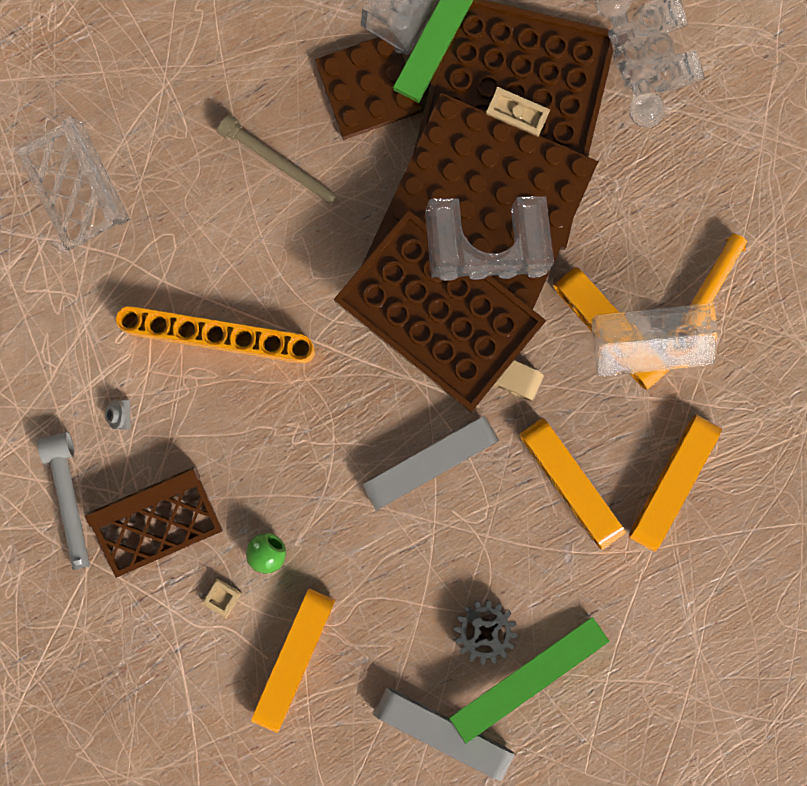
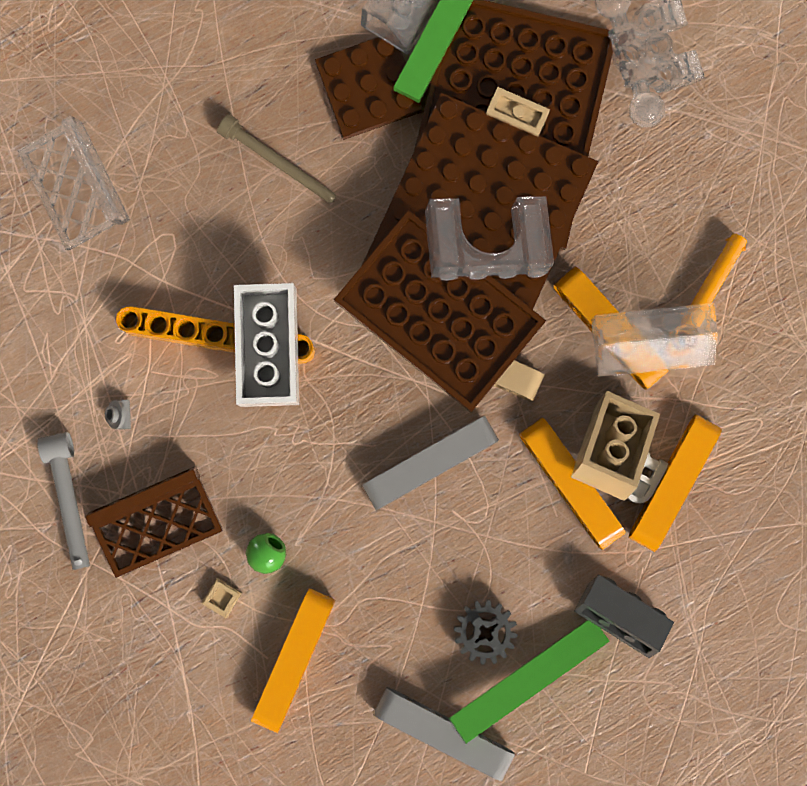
none -> white brick [234,283,299,407]
none -> tan brick [571,391,660,501]
none -> dark grey brick [574,575,674,658]
none -> white plate [627,452,668,503]

